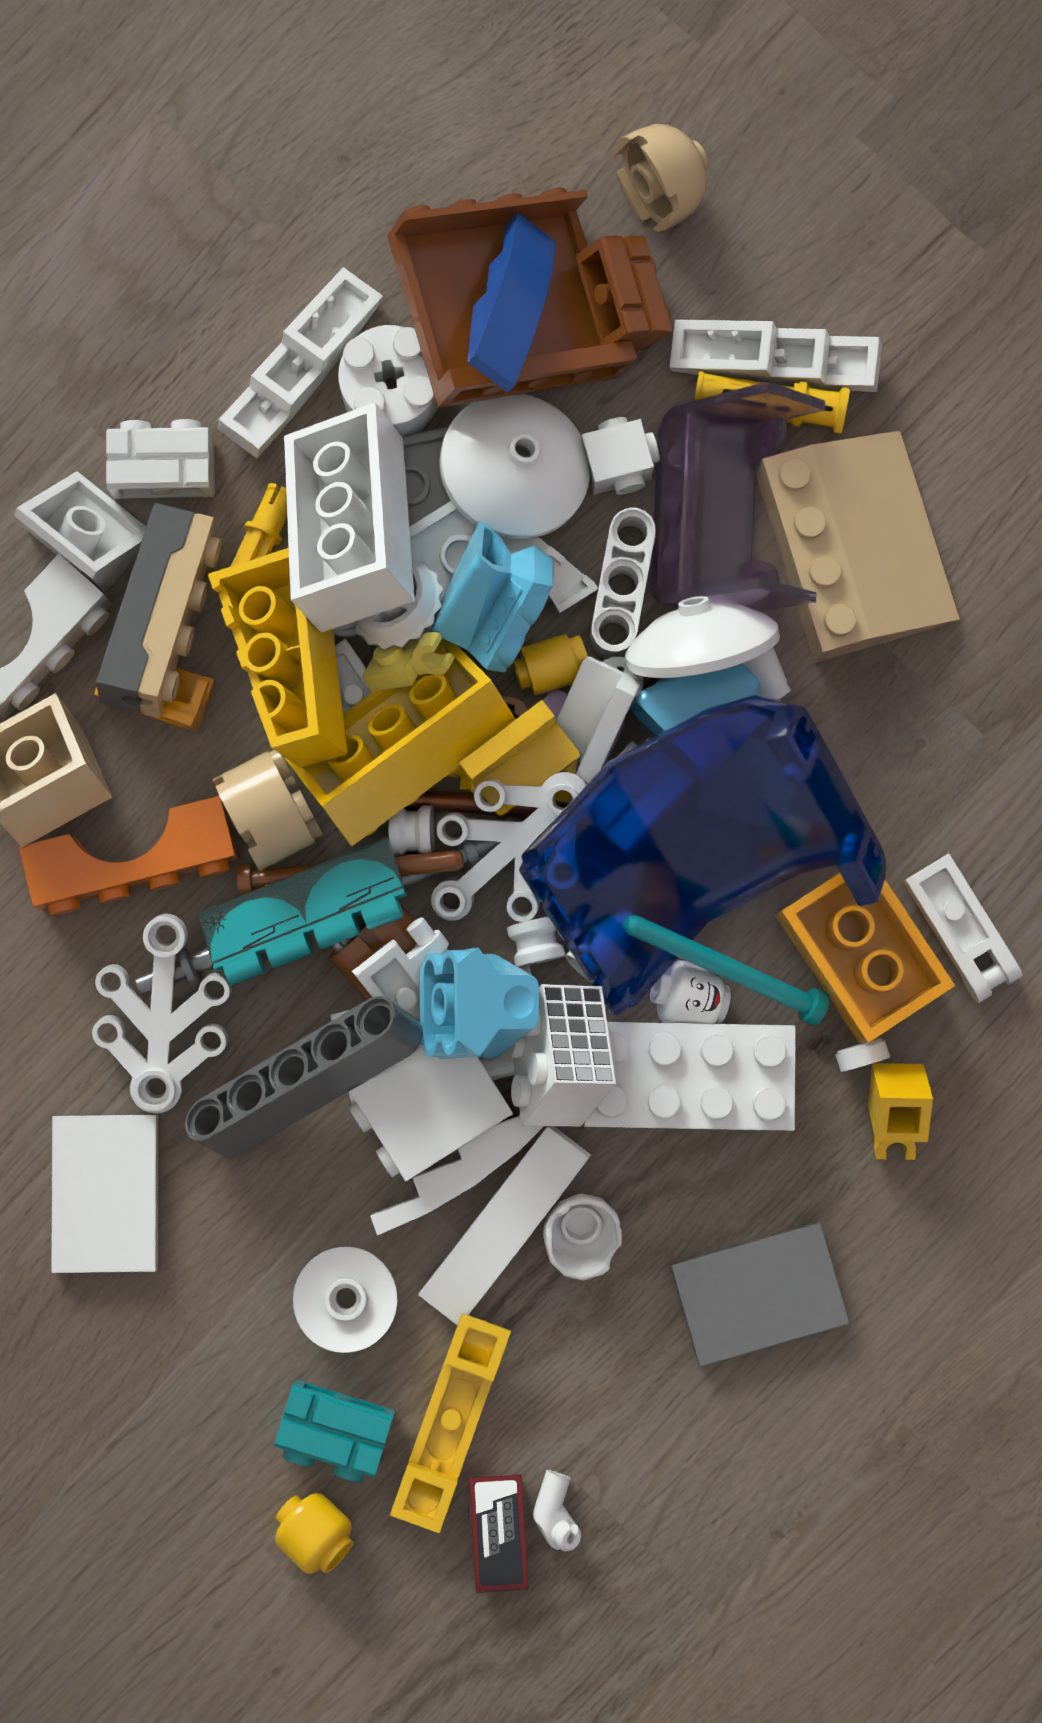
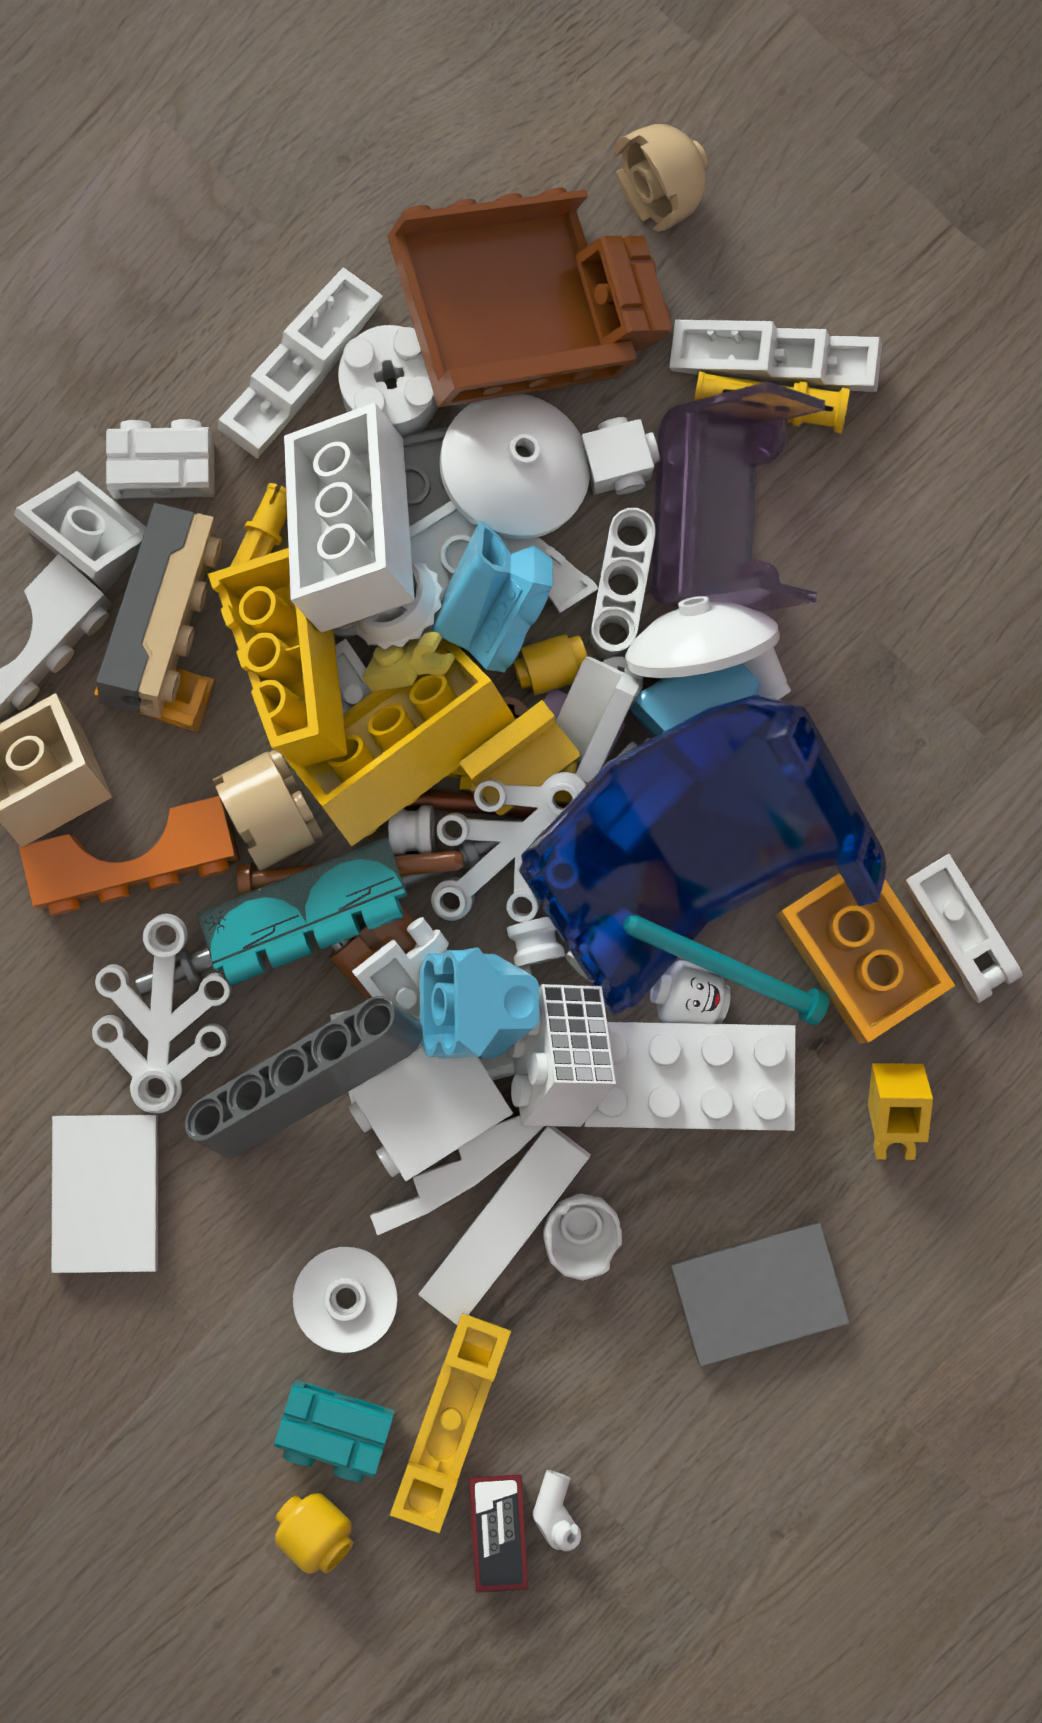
blue slope [467,212,556,392] -> none
tan slope [756,431,960,663] -> none
white tile [835,1038,890,1072] -> none

